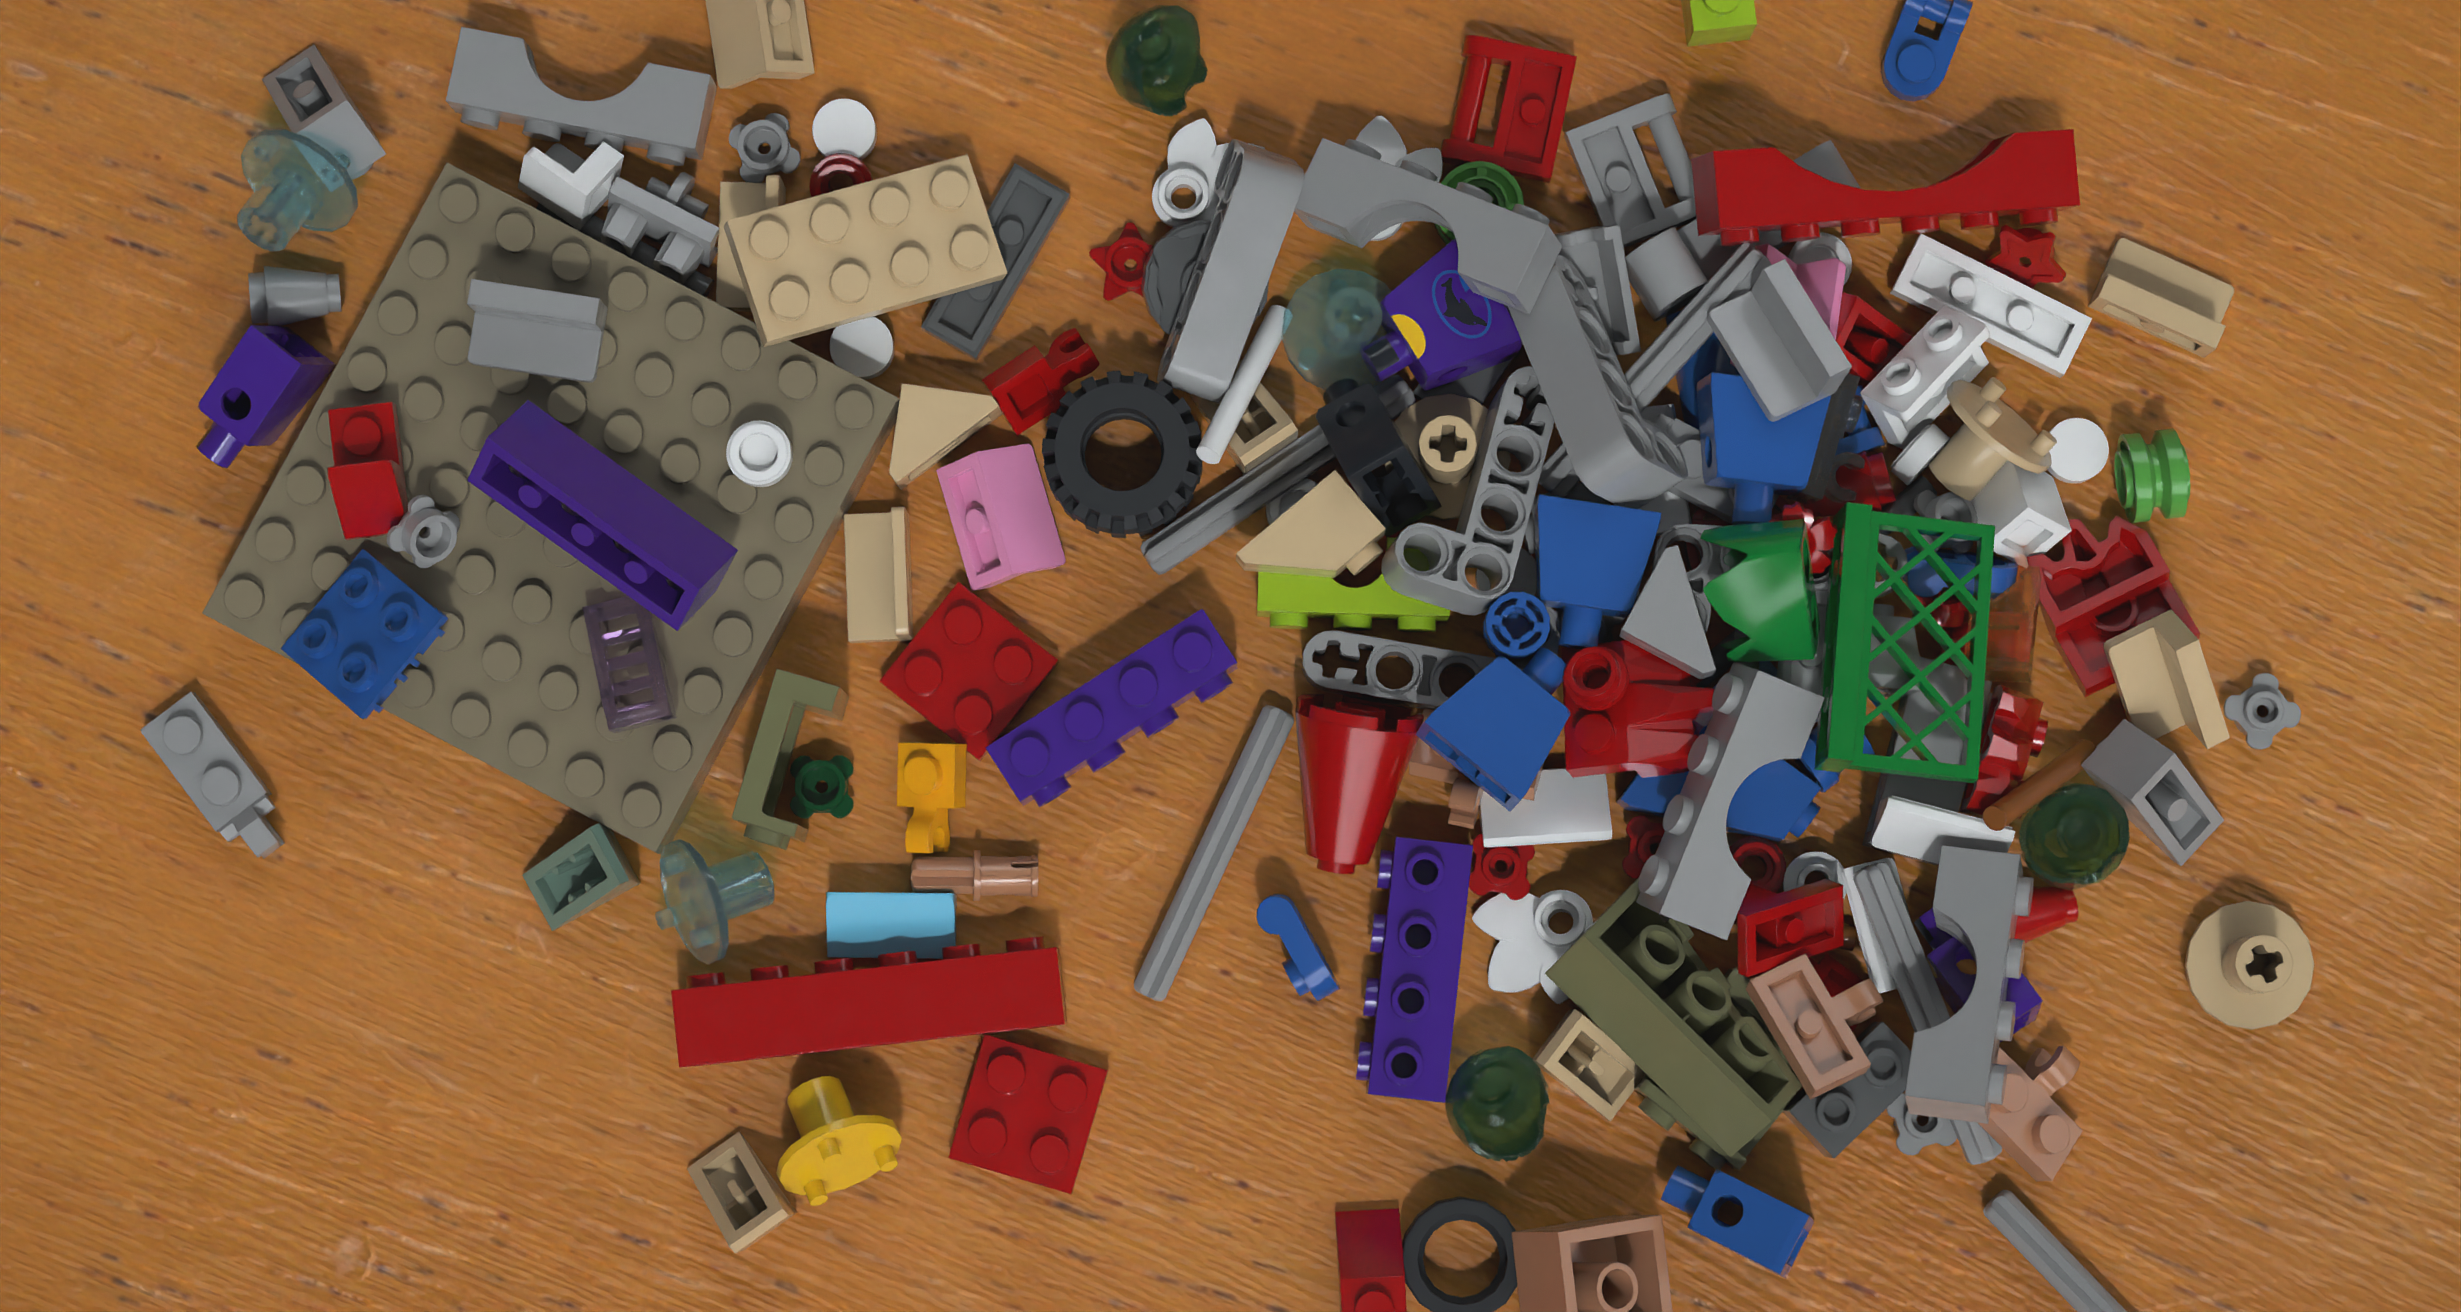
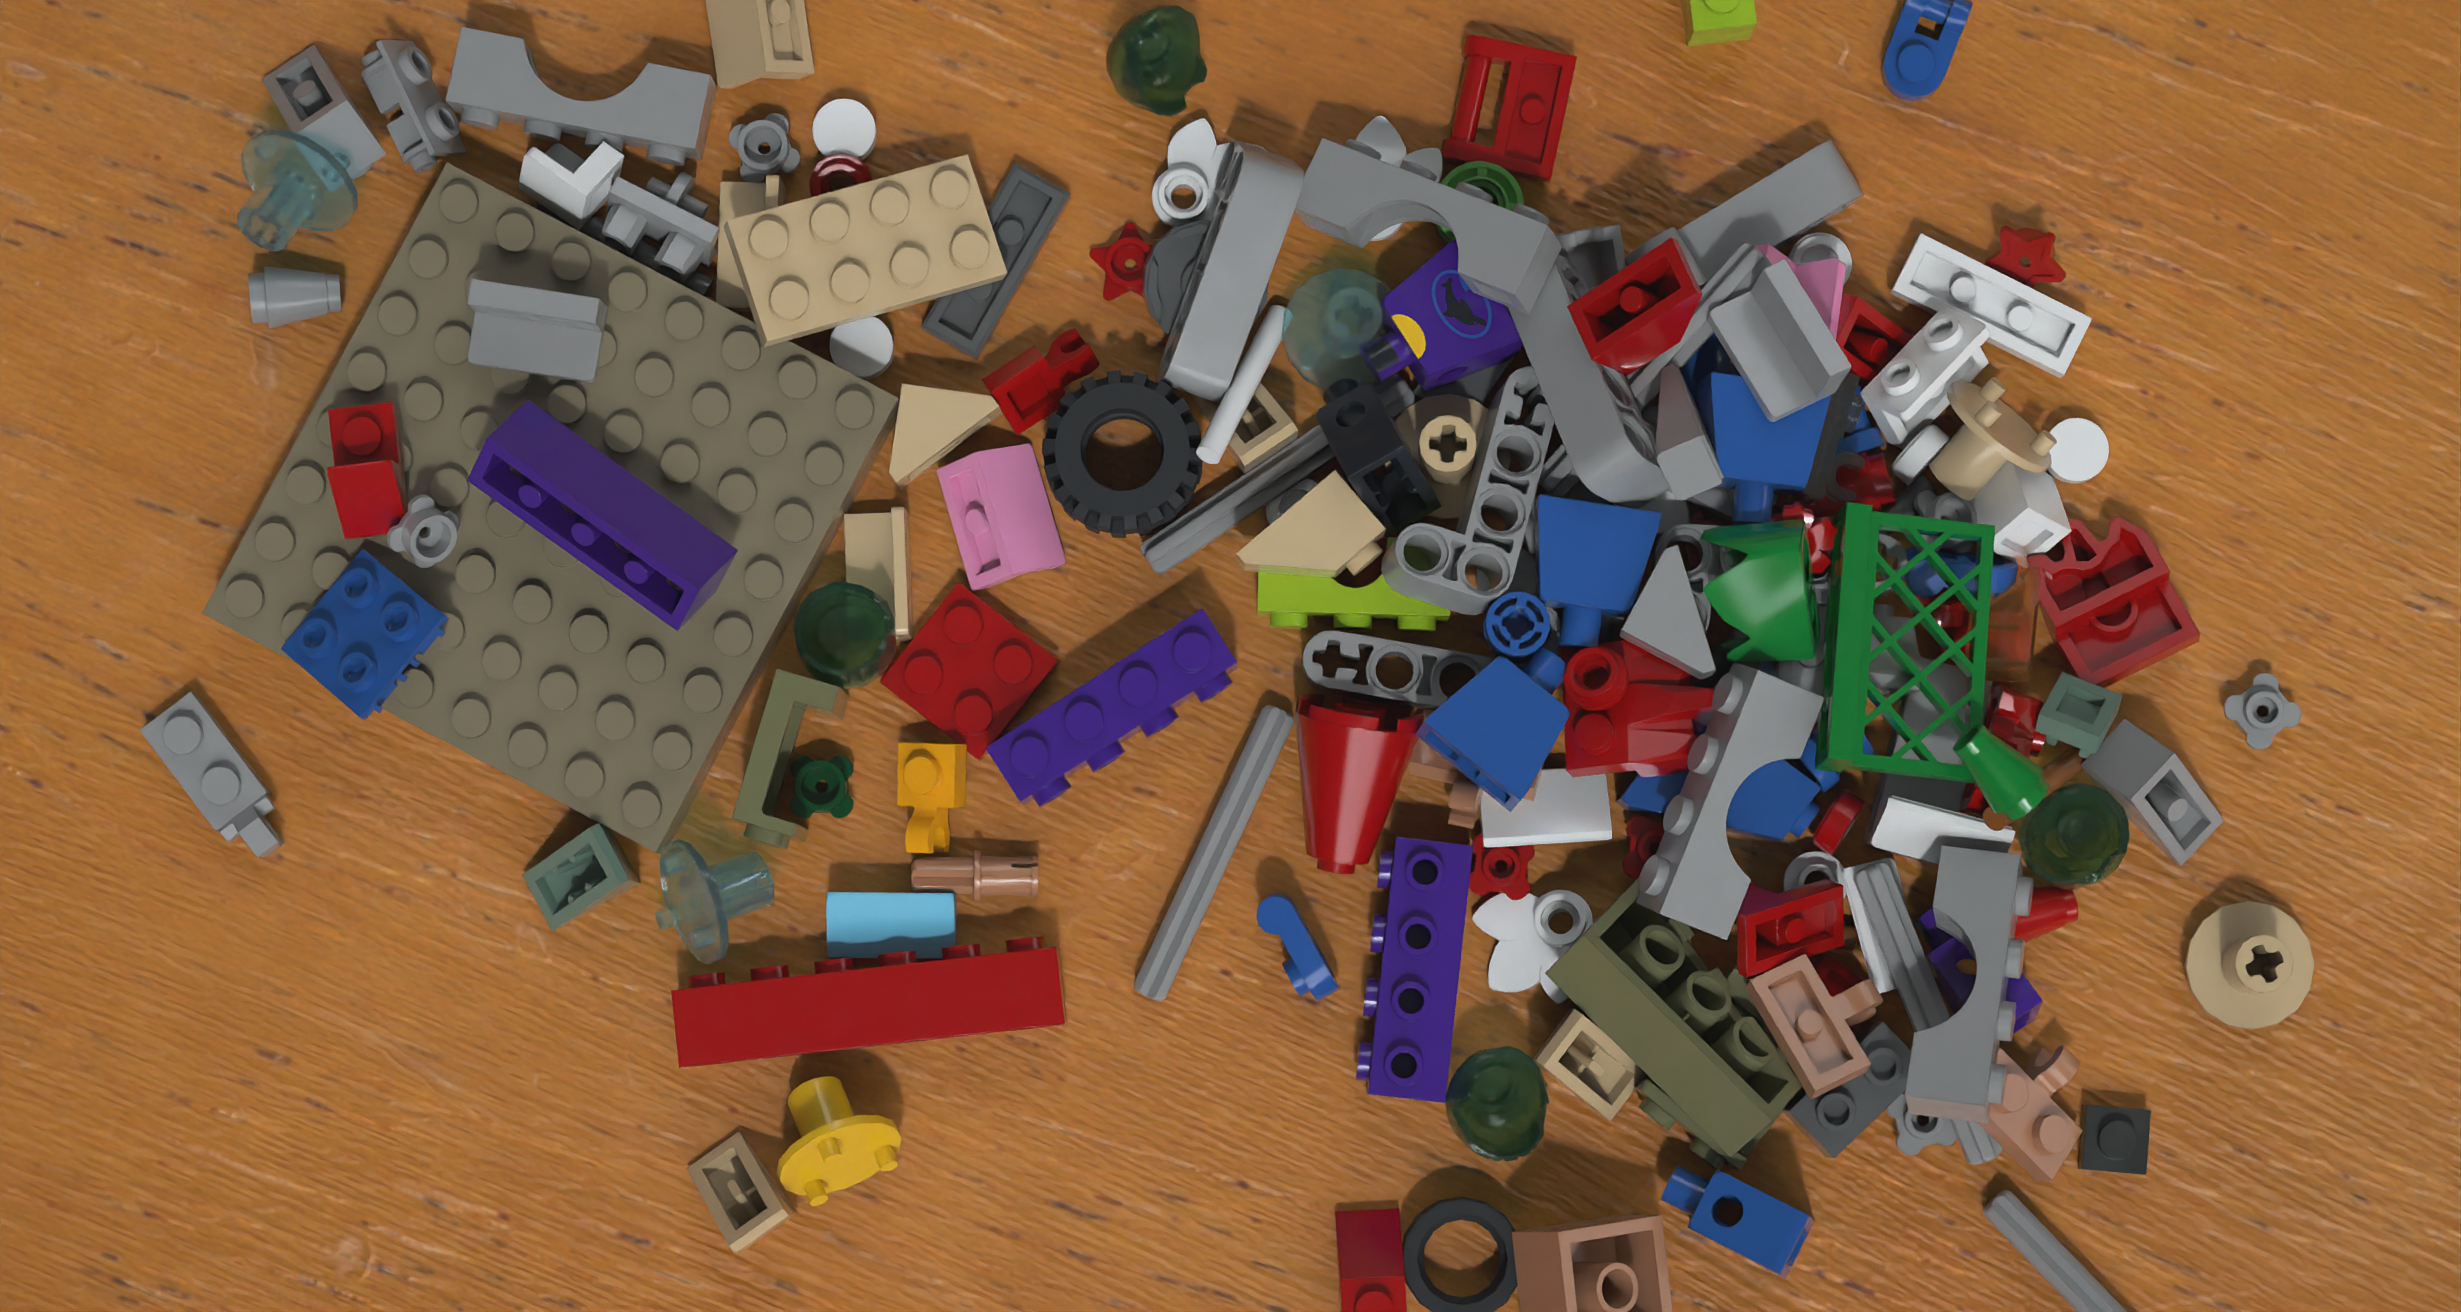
dark purple torso [196,325,336,468] -> none
clear purple slope [582,596,677,733] -> none
white tile [726,420,793,487] -> none
red plate [948,1034,1109,1194] -> none
light grey plate [1564,94,1696,248] -> none
red arch [1691,129,2080,246] -> none
red plate [1729,836,1786,893] -> none
tan panel [2088,238,2234,358] -> none
tan panel [2103,610,2230,749] -> none
bright green wheel [2114,428,2190,523] -> none
none -> light grey hinge [361,40,467,173]
none -> clear green hair [793,582,896,689]
none -> red slope [1567,237,1703,376]
none -> light grey slope [1656,364,1724,501]
none -> red tile [1812,790,1866,856]
none -> green cone [1953,723,2049,821]
none -> sand green tile [2035,672,2122,759]
none -> pearl dark grey plate [2078,1105,2151,1175]

